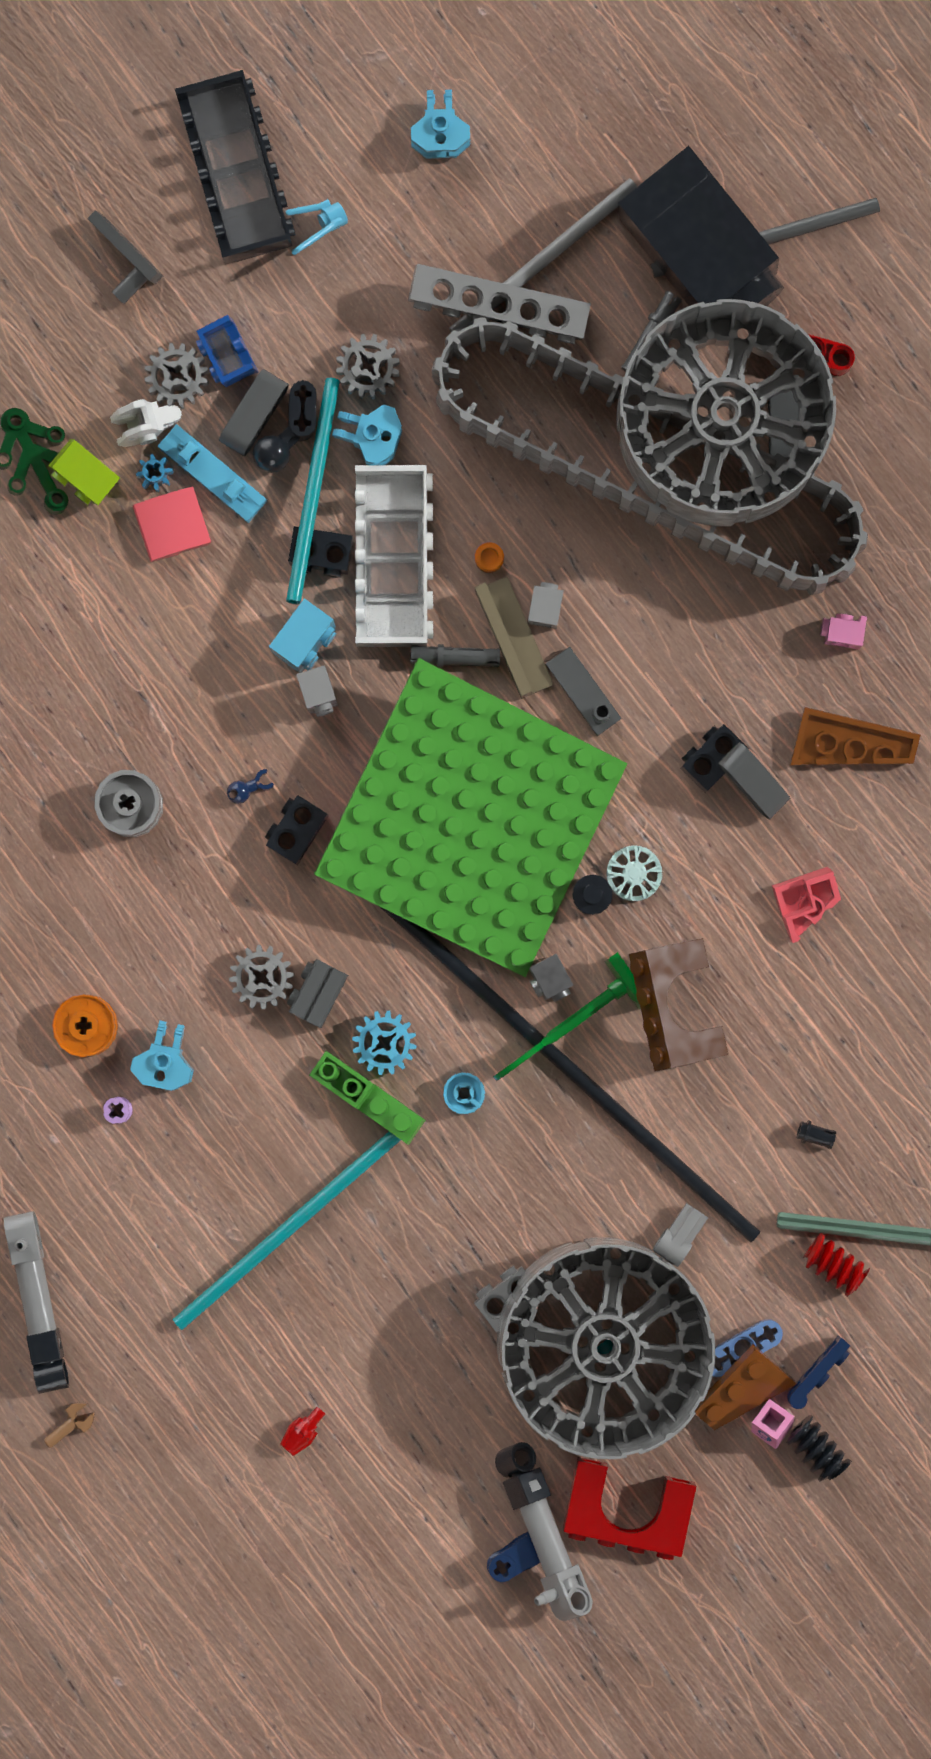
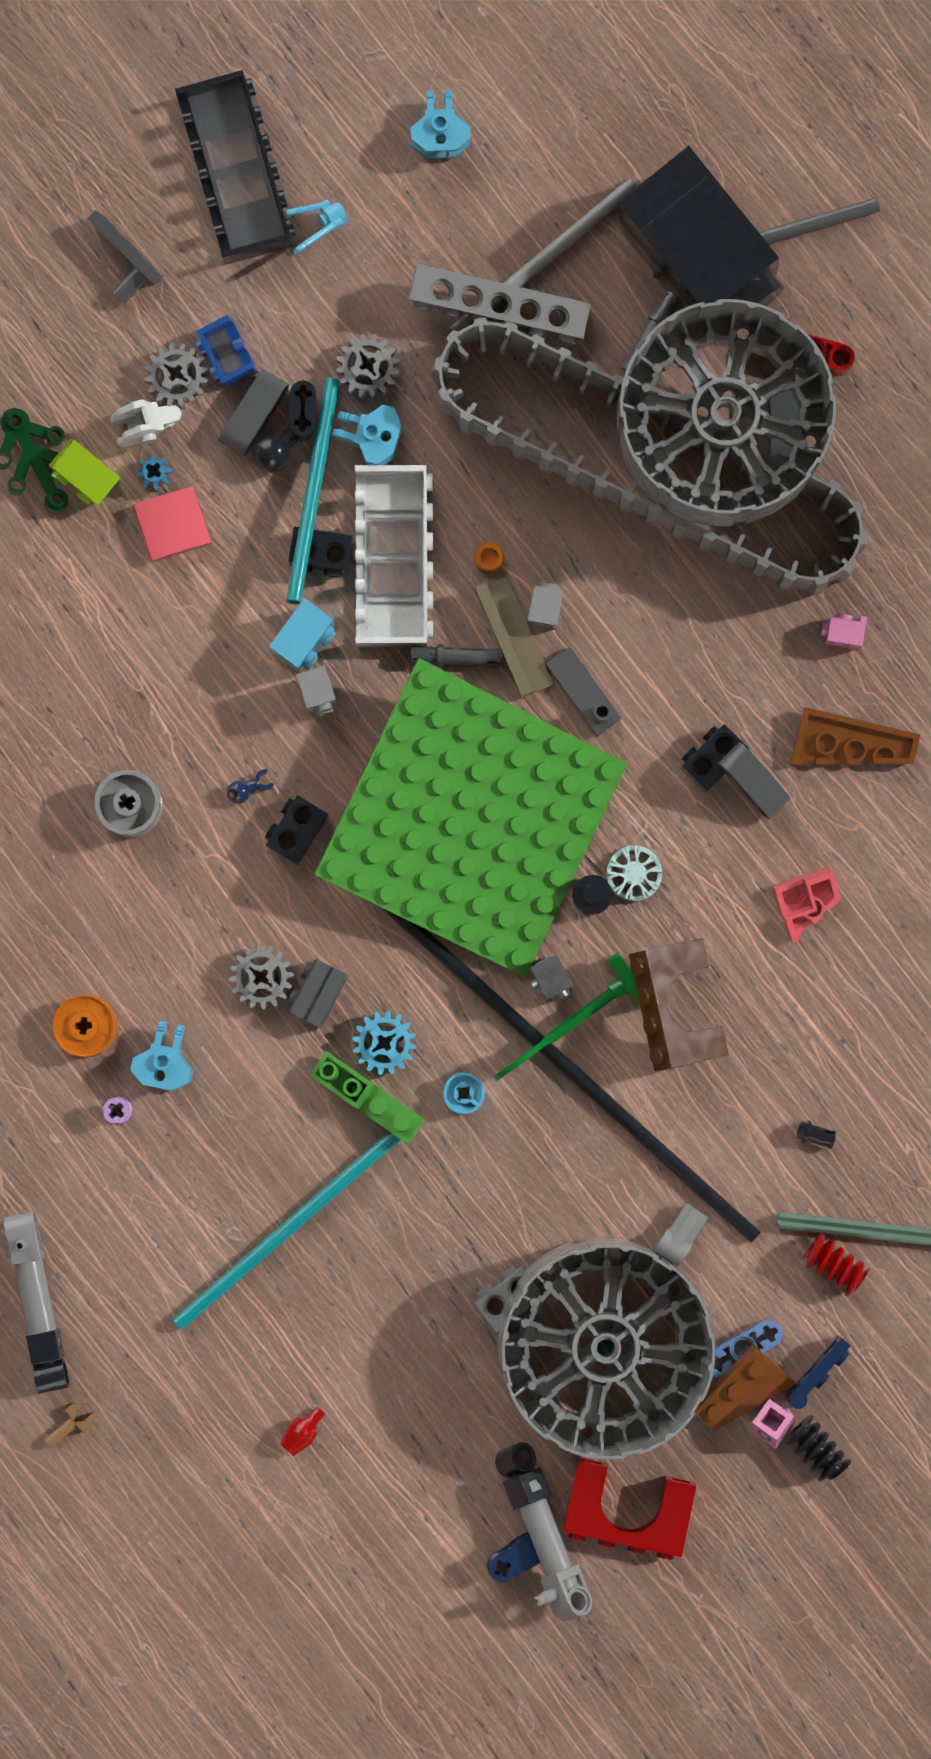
medium azure hinge [158,424,267,523] -> none

